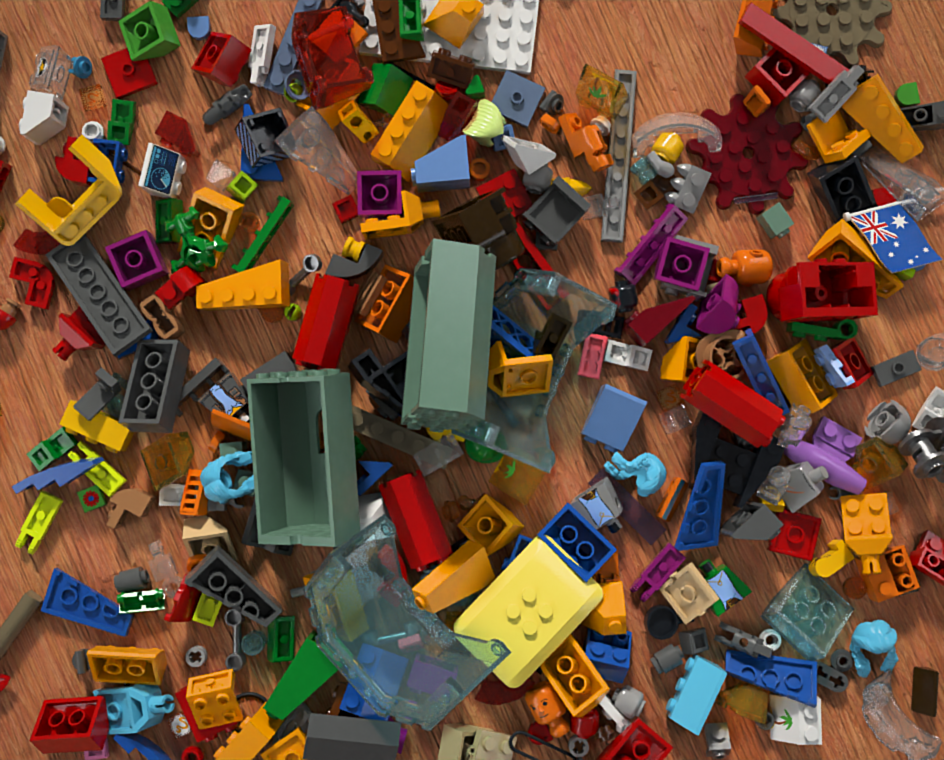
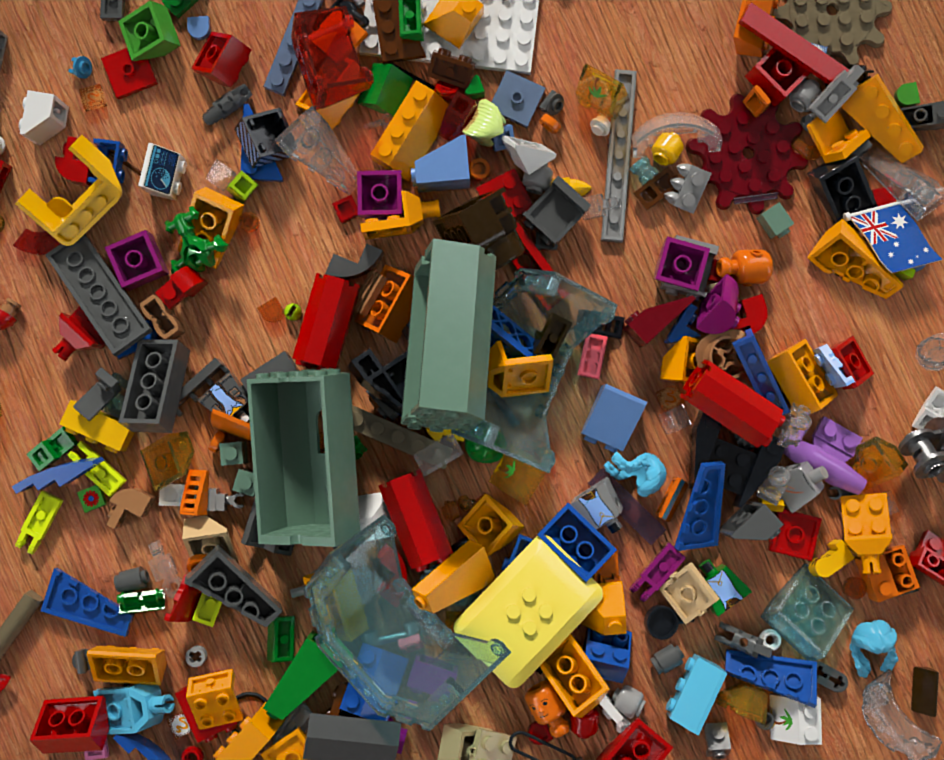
red plate [9,256,55,310] -> none
clear slope [29,45,73,101] -> none
white plate [82,121,104,143] -> none
green slope [107,99,136,145] -> none
clear red slope [155,111,200,158] -> none
green slope [156,198,183,244] -> none
light orange wedge [196,259,290,311] -> none
medium azure hair [200,451,254,504] -> none
flat silver bar [224,608,246,672] -> none
green hinge [231,195,294,272] -> none
clear light blue wheel [241,630,267,656] -> none
white hinge [248,24,276,87] -> none
sand blue piece [284,70,314,100] -> none
lime hinge [284,83,303,102] -> none
flat silver bar [289,254,322,296] -> none
yellow leg [338,99,379,144] -> none
yellow wheel [341,236,366,263] -> none
blue slope [357,461,393,496] -> none
clear red tile [475,678,535,705] -> none
orange plate [558,113,614,173] -> none
light grey bush [568,735,589,757] -> none
reddish brown plate [594,724,615,743] -> none
white slope [603,339,653,371] -> none
black head [608,280,638,313] -> none
magenta hinge [614,203,688,285] -> none
light grey arm [646,151,674,178] -> none
dark grey slope [679,628,709,655] -> none
red brick [767,258,878,324] -> none
green plate [786,319,858,342] -> none
dark grey plate [830,649,853,672] -> none
light grey cylinder [864,400,911,445] -> none
dark grey plate [871,350,922,387] -> none

